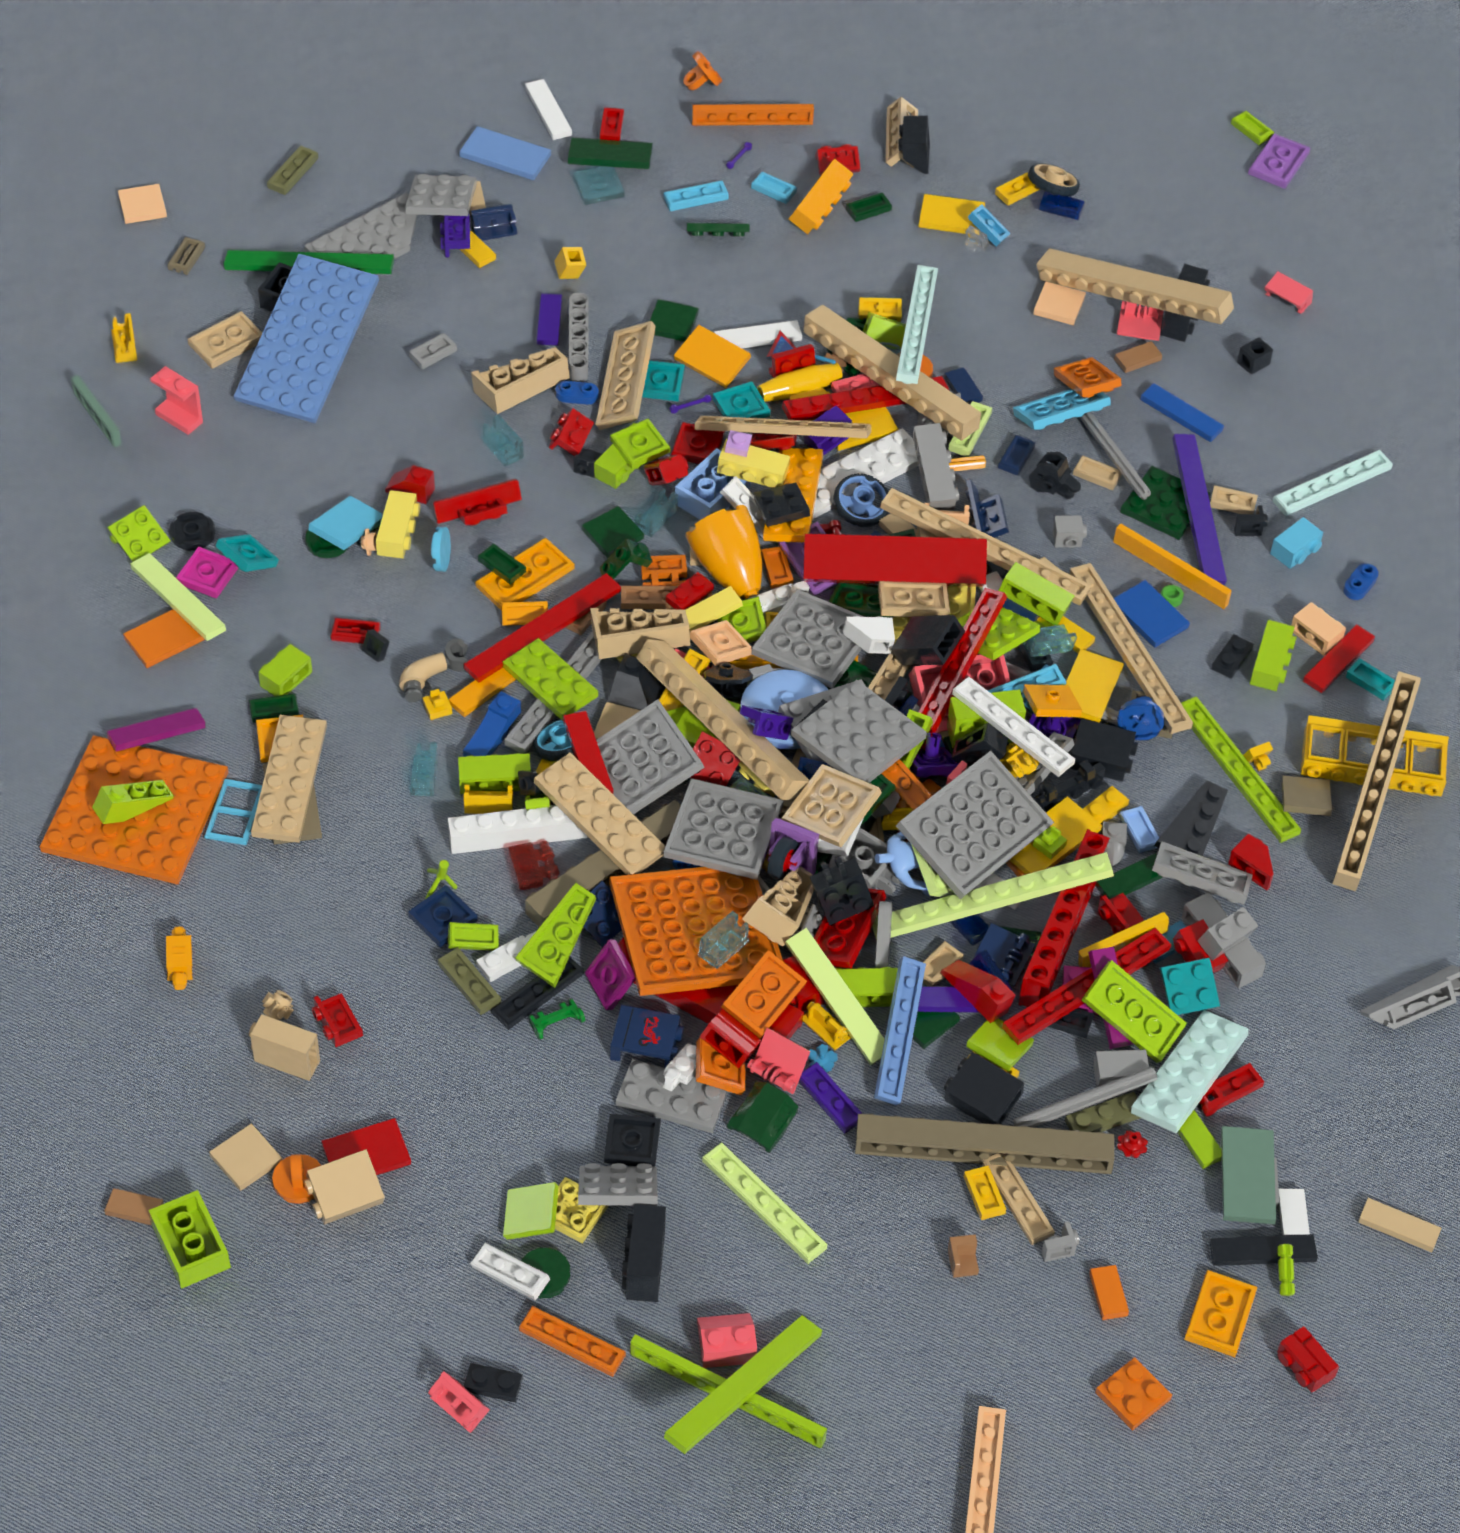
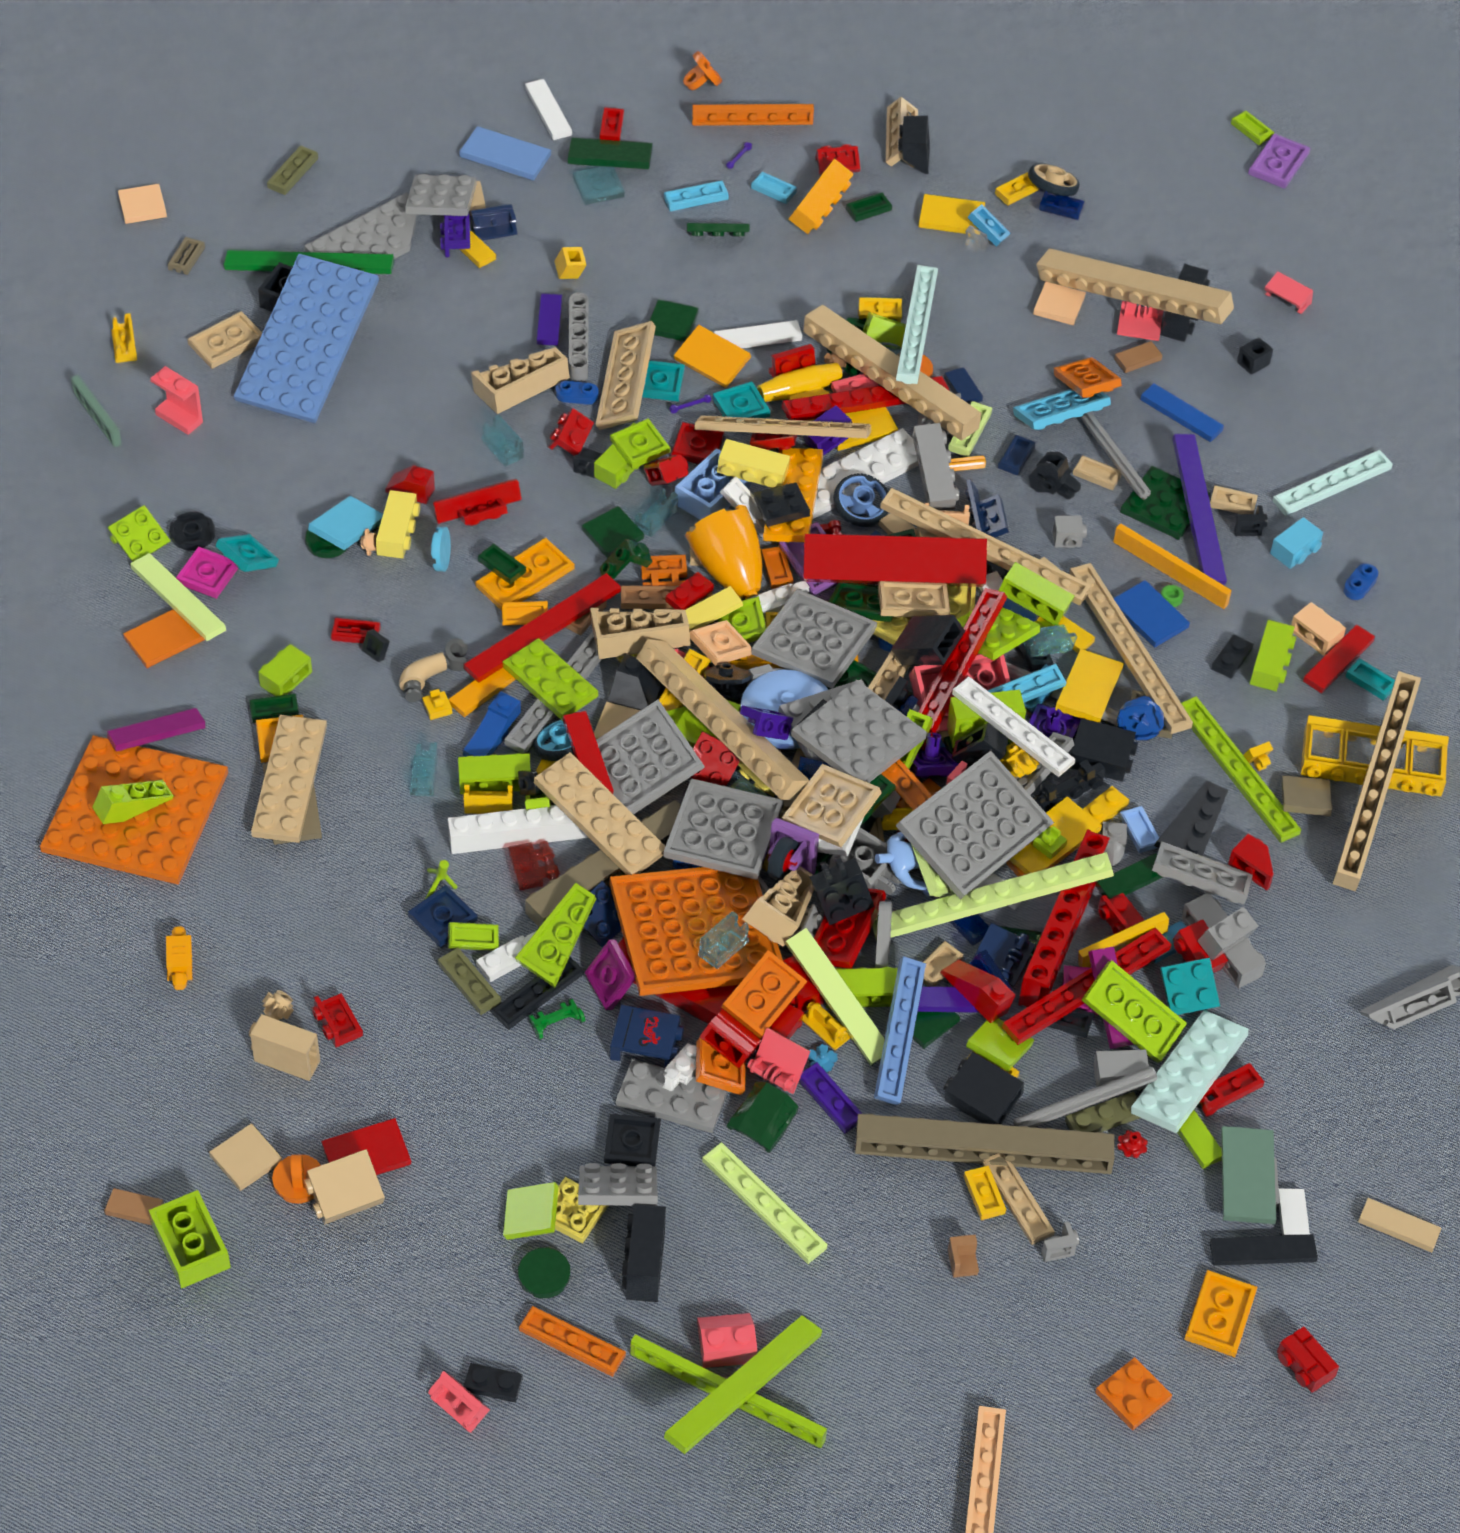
medium azure window [204,779,262,845] -> none
light grey plate [409,333,457,370] -> none
white tile [470,1243,550,1301] -> none
lavender plate [725,430,752,457] -> none
piece [766,330,836,364] -> none
white slope [843,616,895,654] -> none
light orange plate [1023,684,1082,717] -> none
orange tile [1089,1265,1129,1320] -> none
lime axle [1277,1244,1295,1296] -> none

